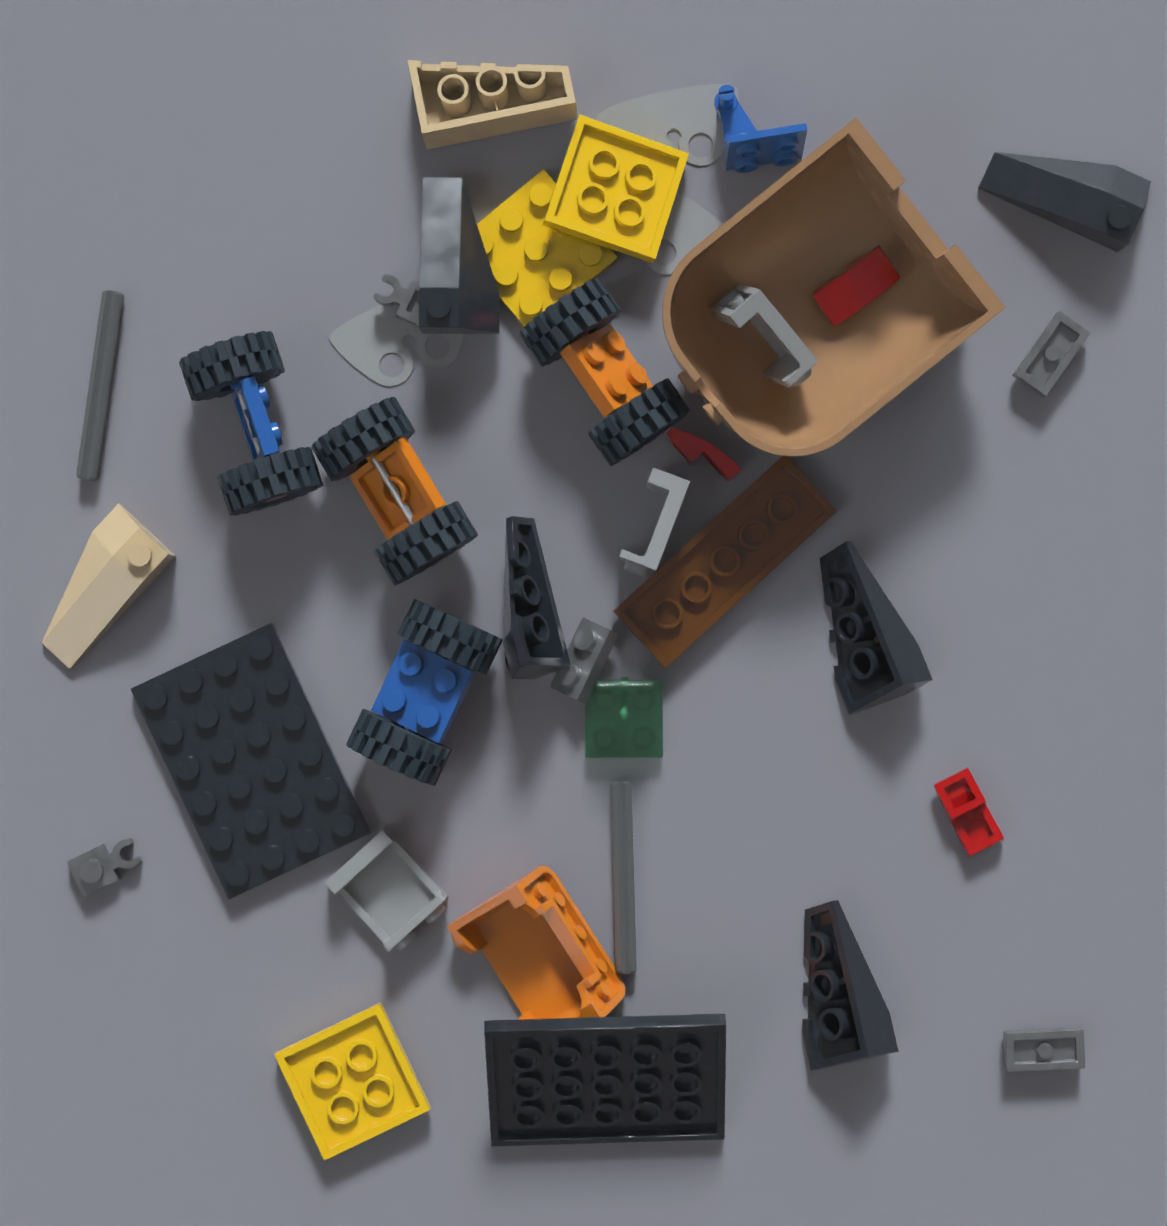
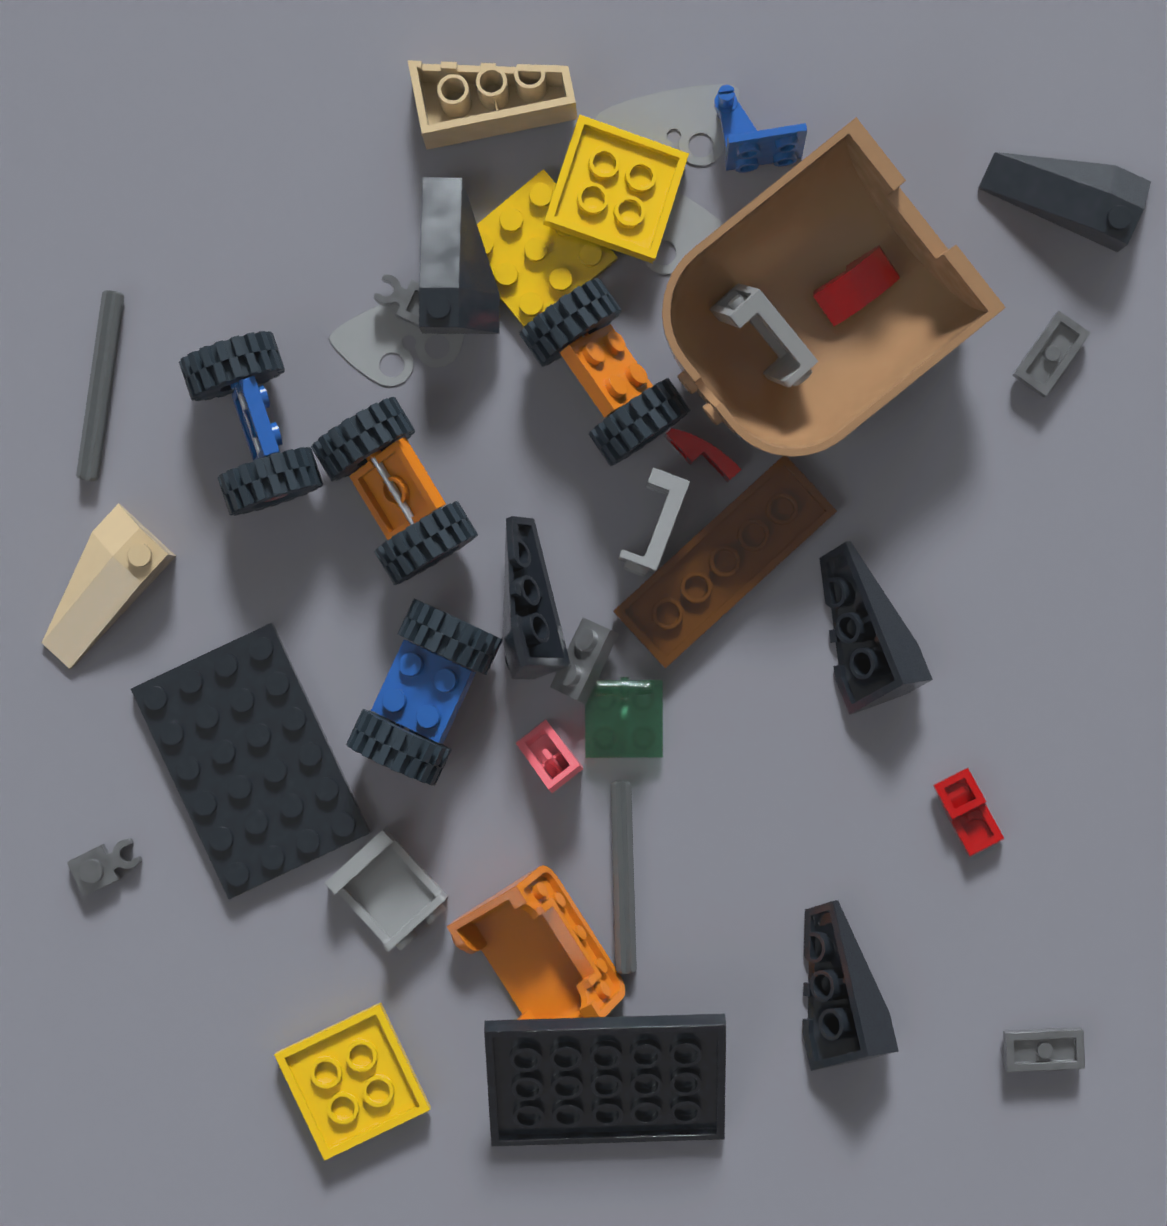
none -> coral slope [516,719,583,793]

